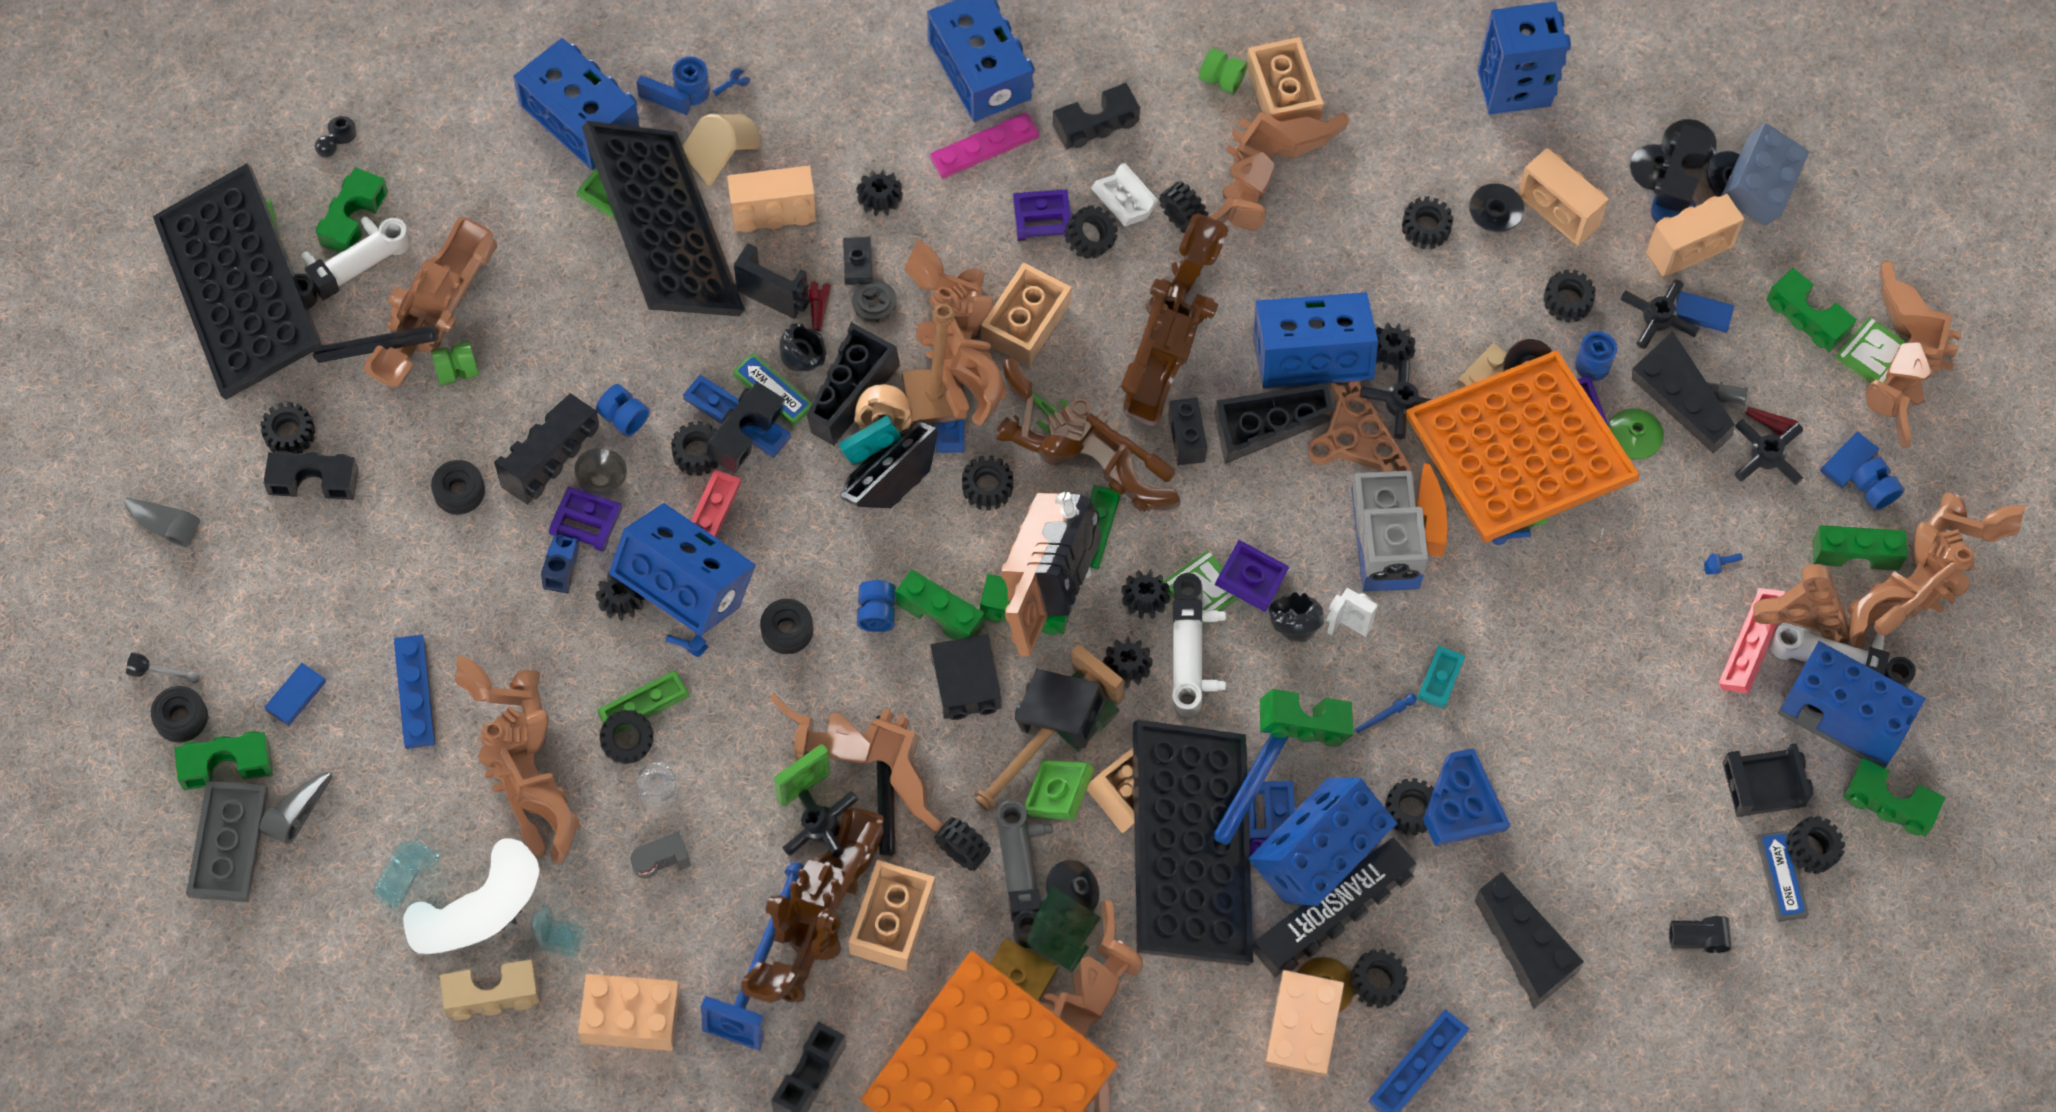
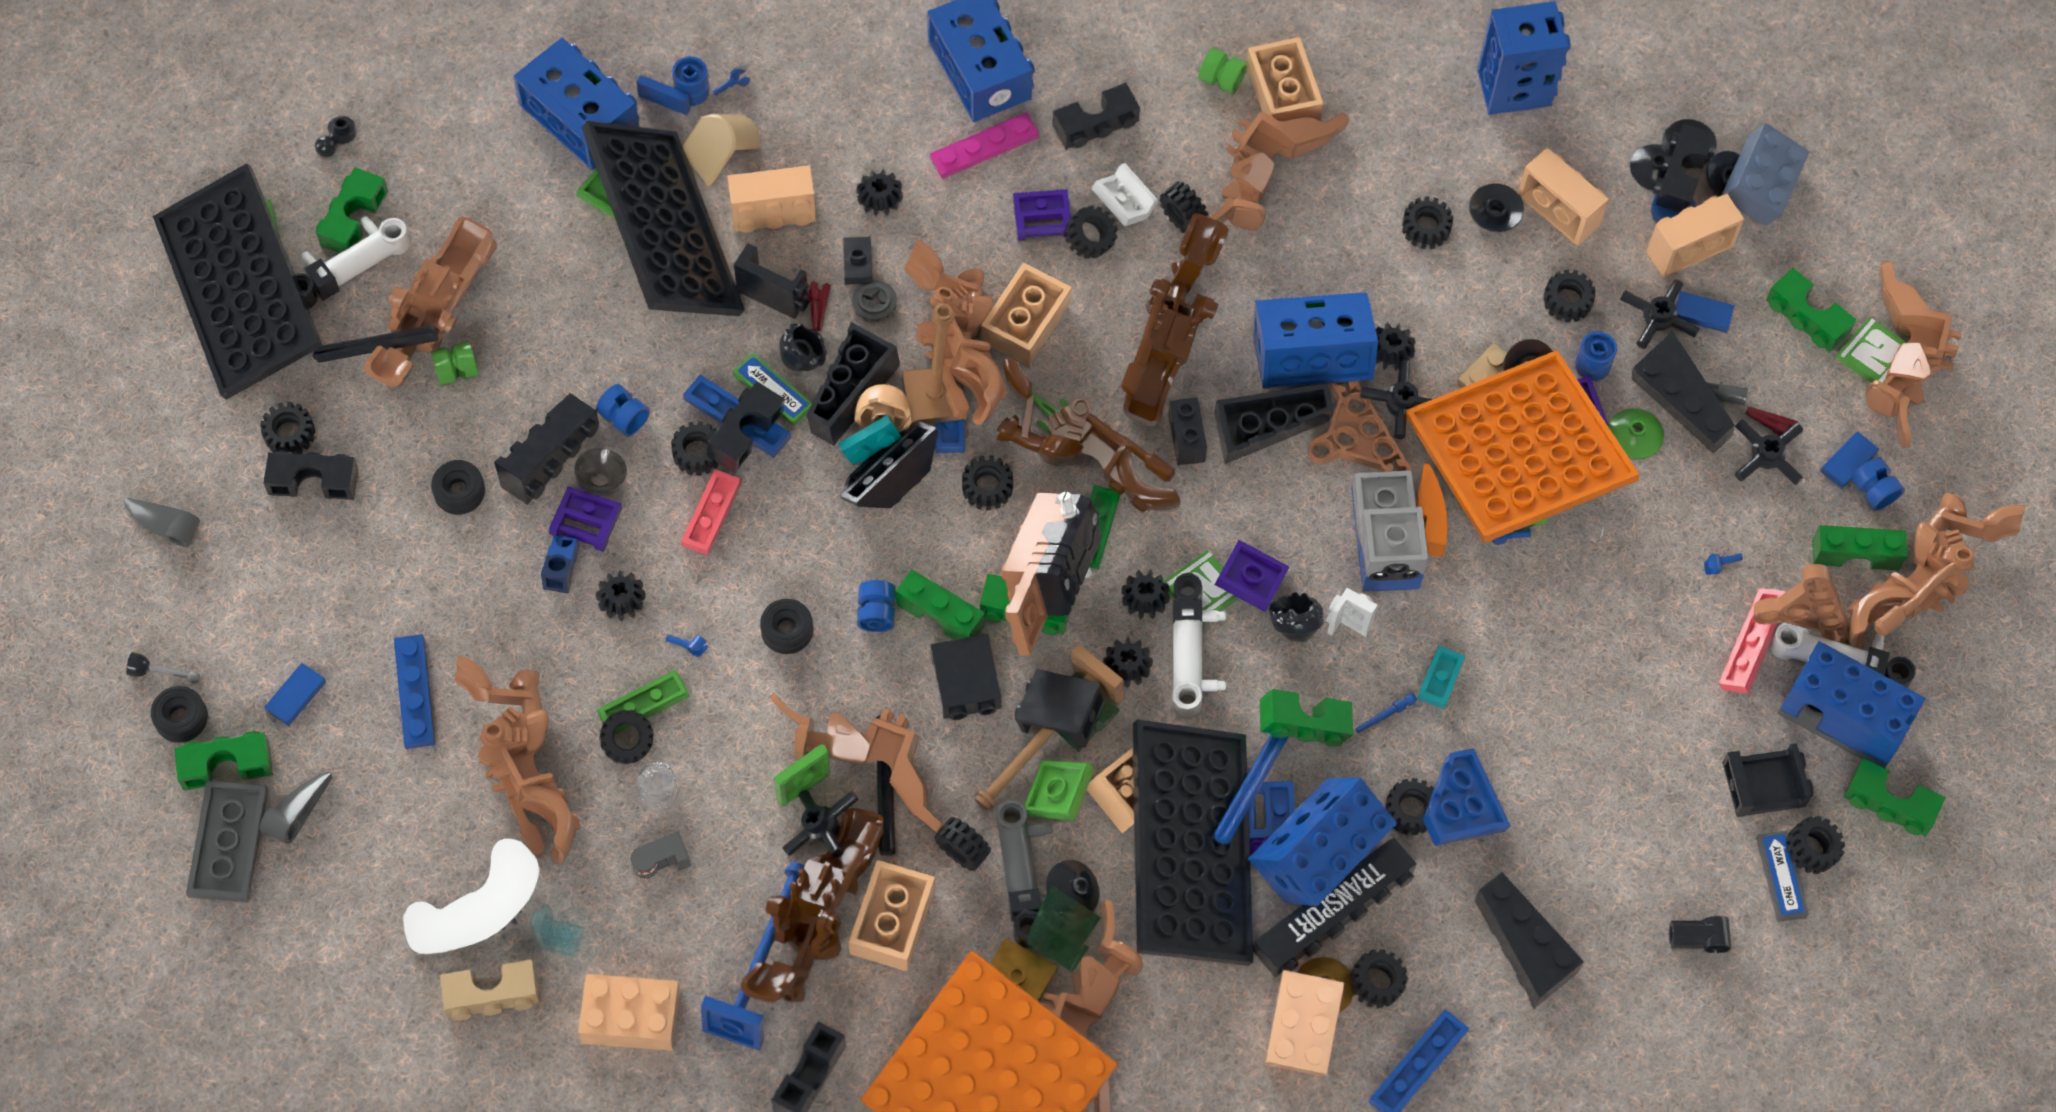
clear light blue bracket [372,840,440,909] -> none
blue piece [609,503,756,636] -> none

